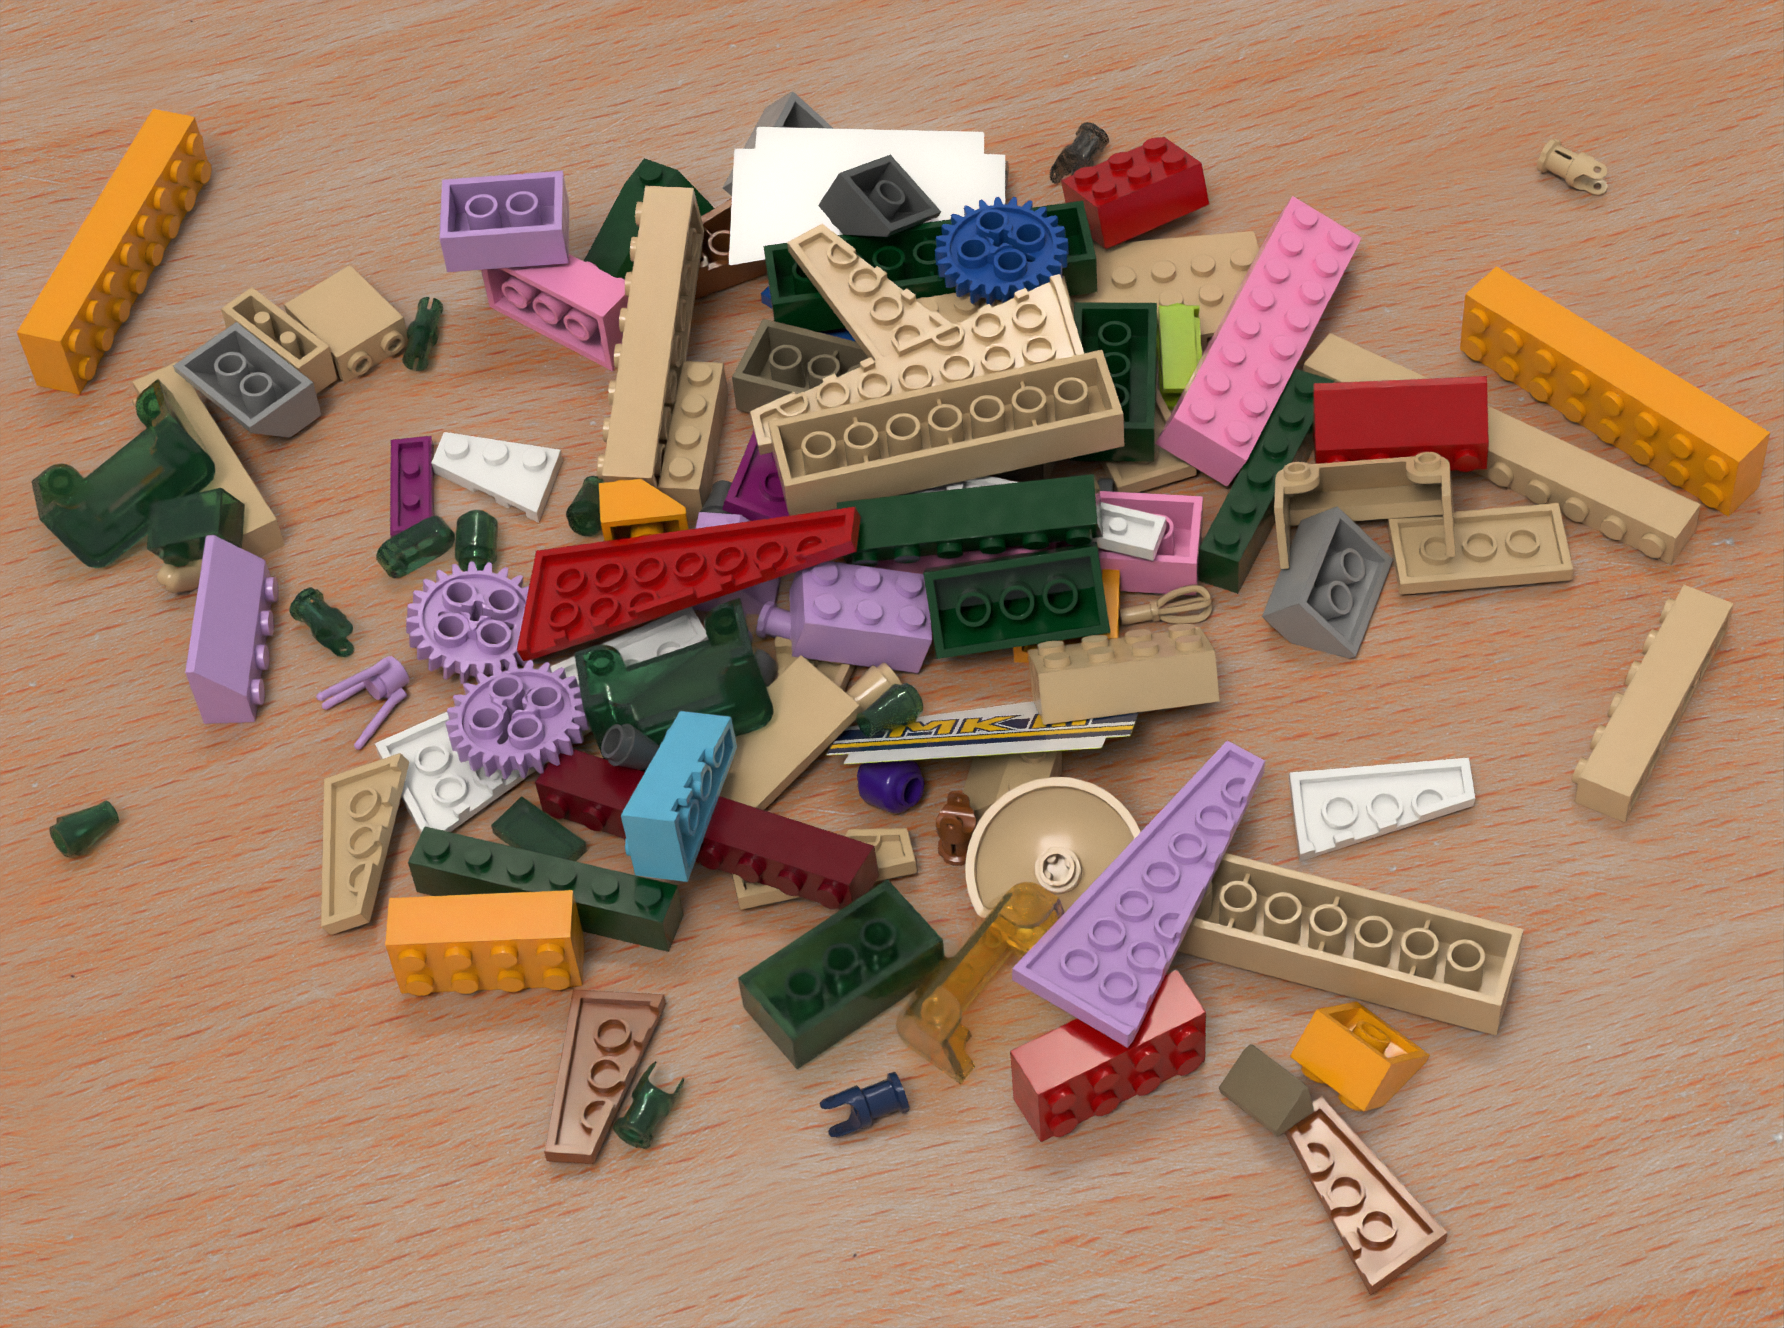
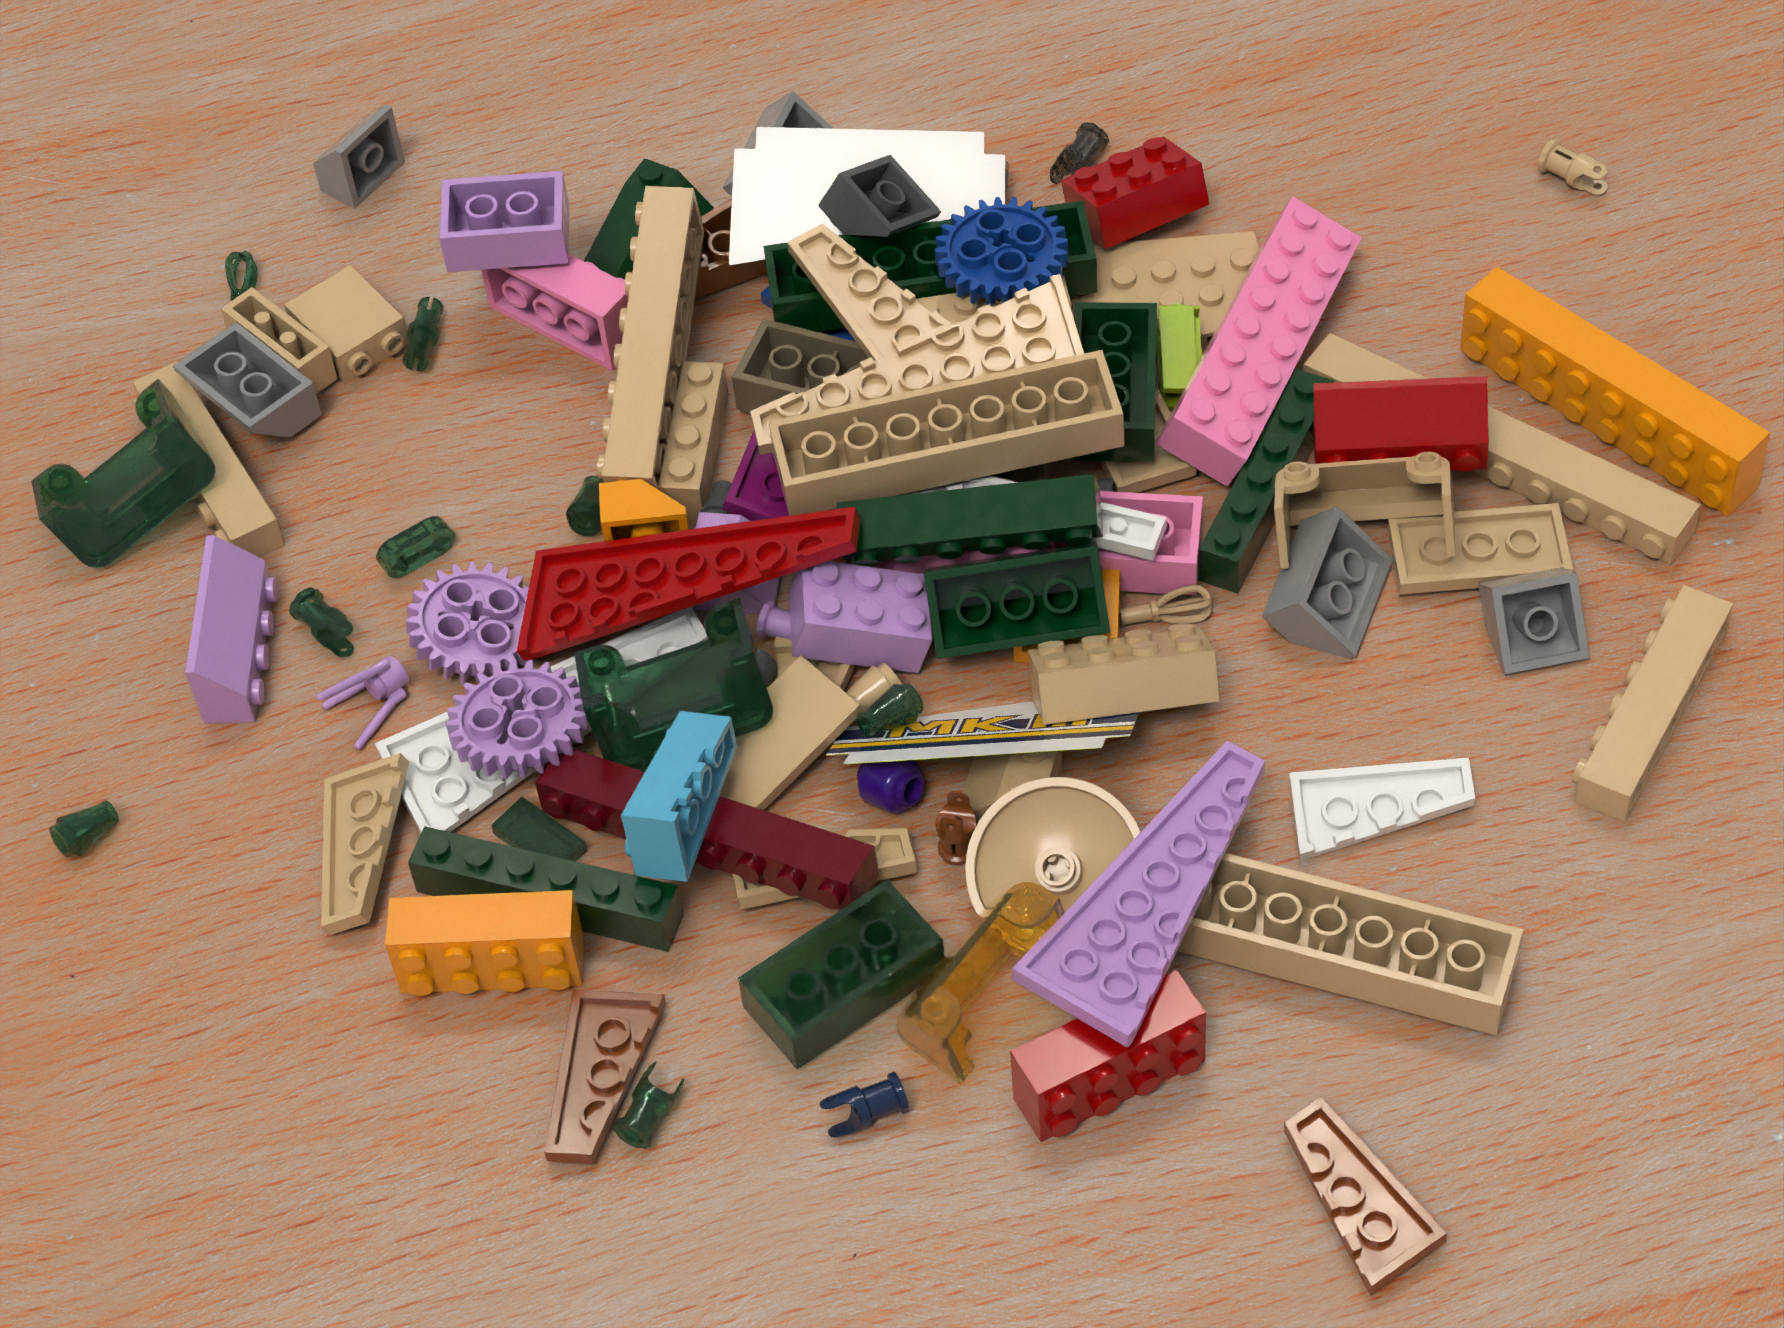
light orange brick [17,109,212,395] -> none
clear green brick [147,488,245,567] -> none
tan arm [157,548,204,593] -> none
magenta tile [390,436,434,544] -> none
white wing [431,432,563,523] -> none
clear green brick [455,510,498,572] -> none
dark grey cone [601,724,660,770] -> none
dark tan slope [1219,1044,1315,1137] -> none
light orange slope [1290,1001,1430,1112] -> none
none -> clear green piece [225,251,258,301]
none -> light grey slope [313,104,405,209]
none -> light grey slope [1478,567,1590,675]

